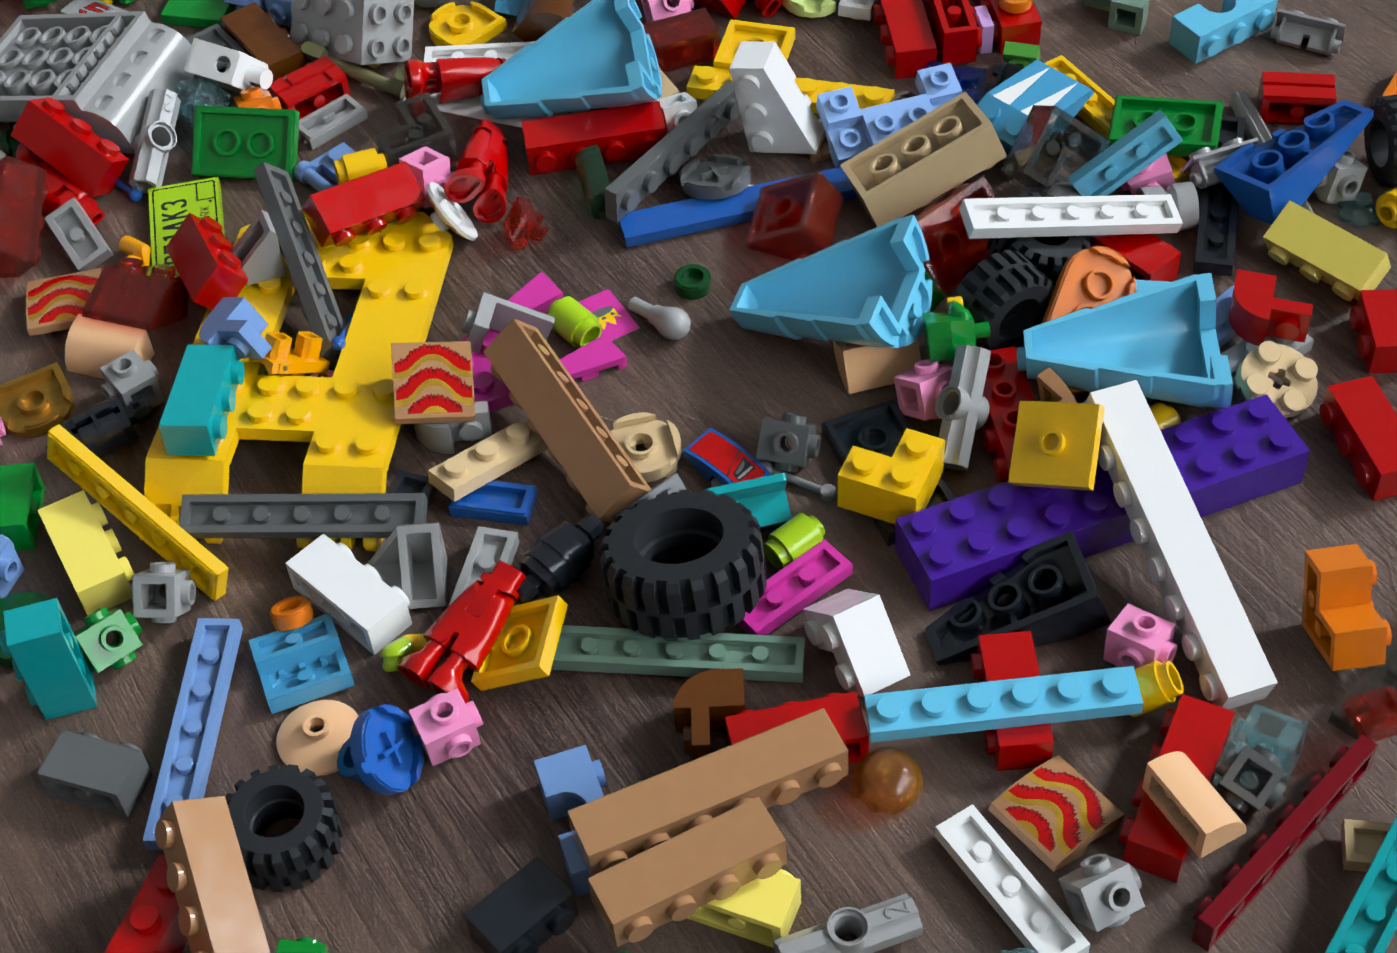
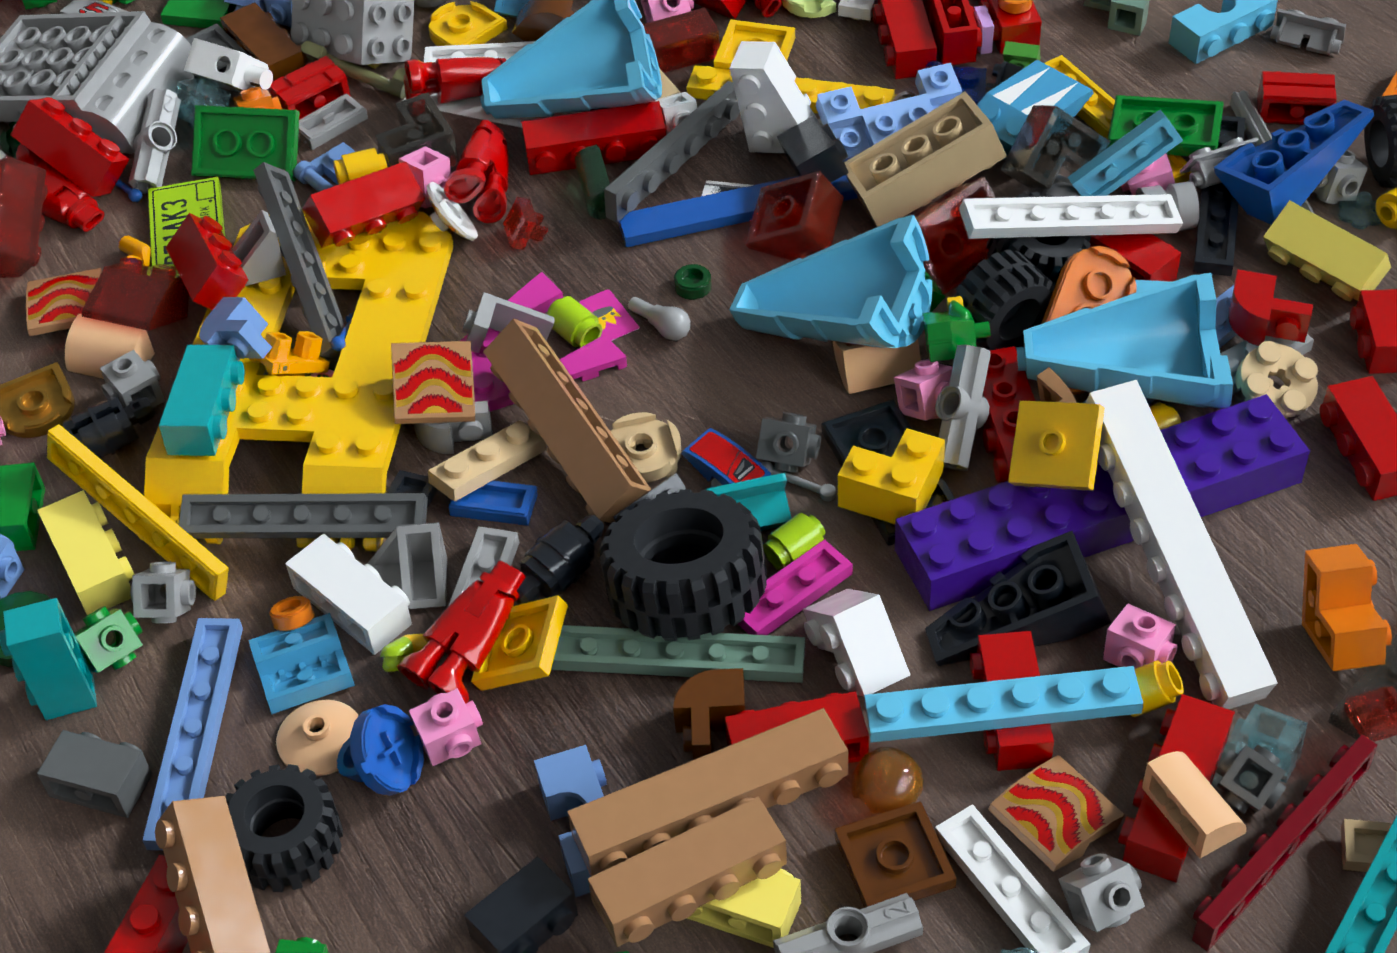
light grey plate [44,197,114,272] -> none
dark grey tile [679,154,751,200] -> none
none -> black brick [776,116,849,194]
none -> reddish brown plate [835,801,957,908]

